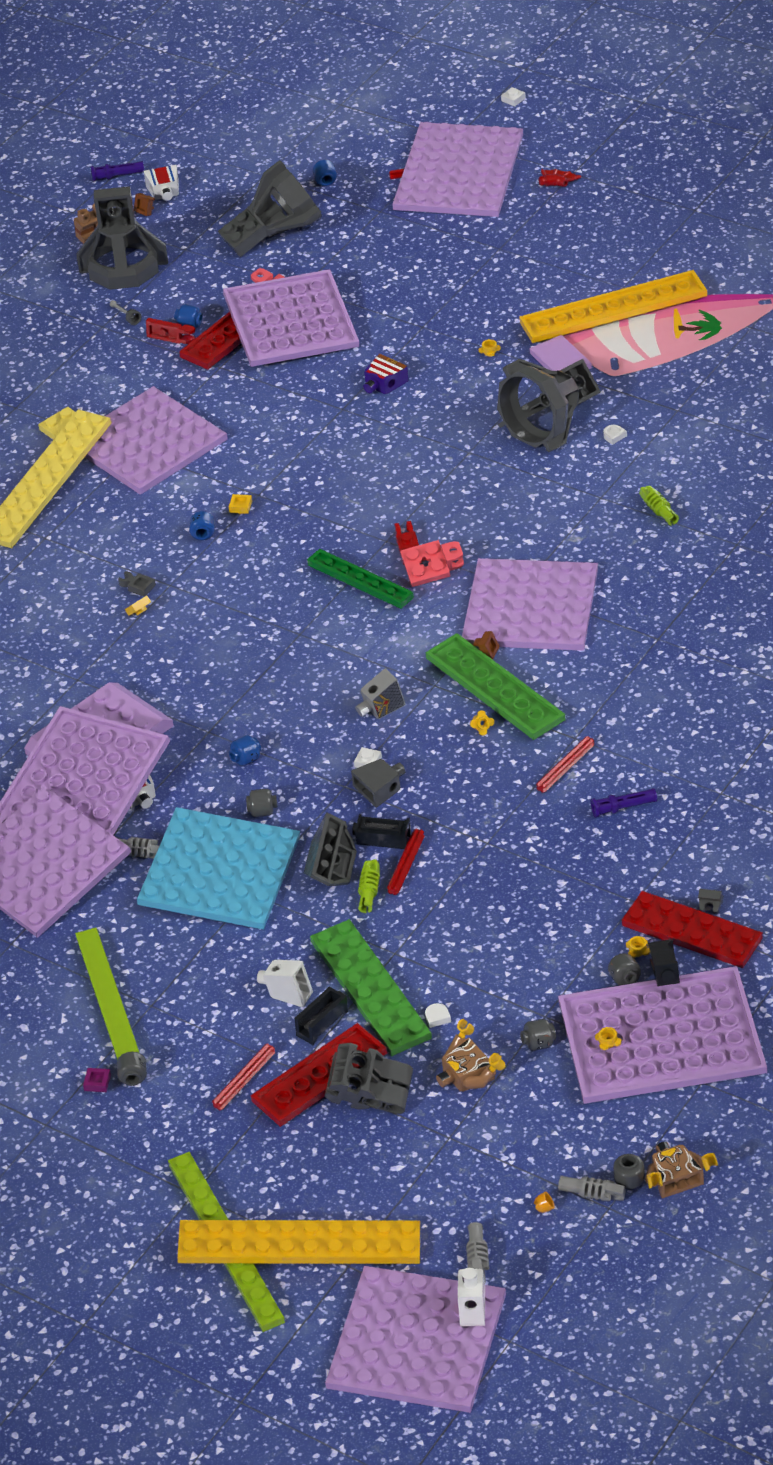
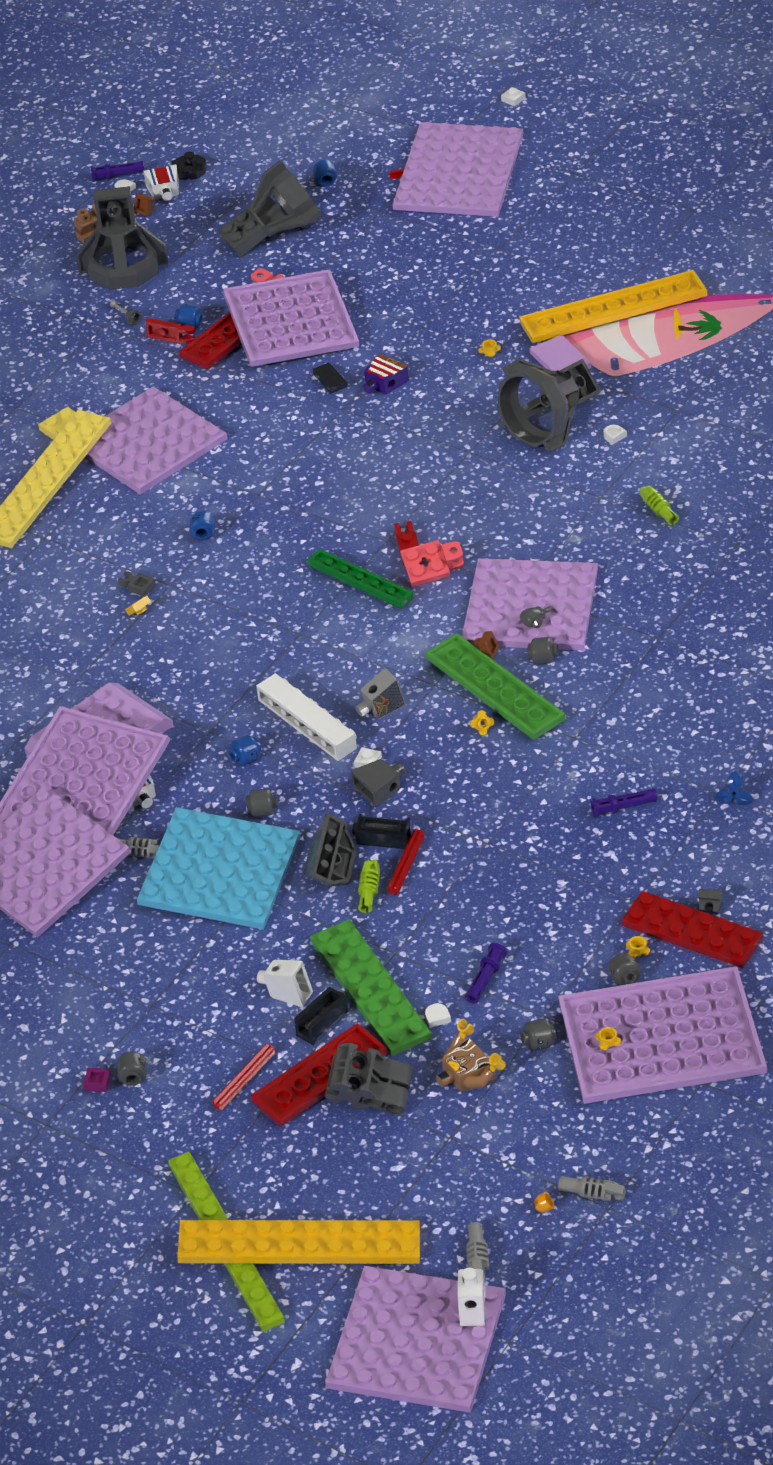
lime tile [75,927,139,1061] -> none
yellow plate [229,494,252,514] -> none
axle [536,736,594,793] -> none
red arm [538,169,581,187] -> none
dark grey head [613,1154,645,1189] -> none
medium nougat torso [645,1141,718,1199] -> none
black window [648,939,680,987] -> none
none -> white tile [114,179,136,192]
none -> black plate [171,152,207,180]
none -> white brick [256,673,357,761]
none -> black tile [313,362,347,393]
none -> dark purple pin [465,943,508,1004]
none -> dark grey piece [520,606,552,628]
none -> dark grey head [527,637,559,665]
none -> blue plant [716,770,754,805]

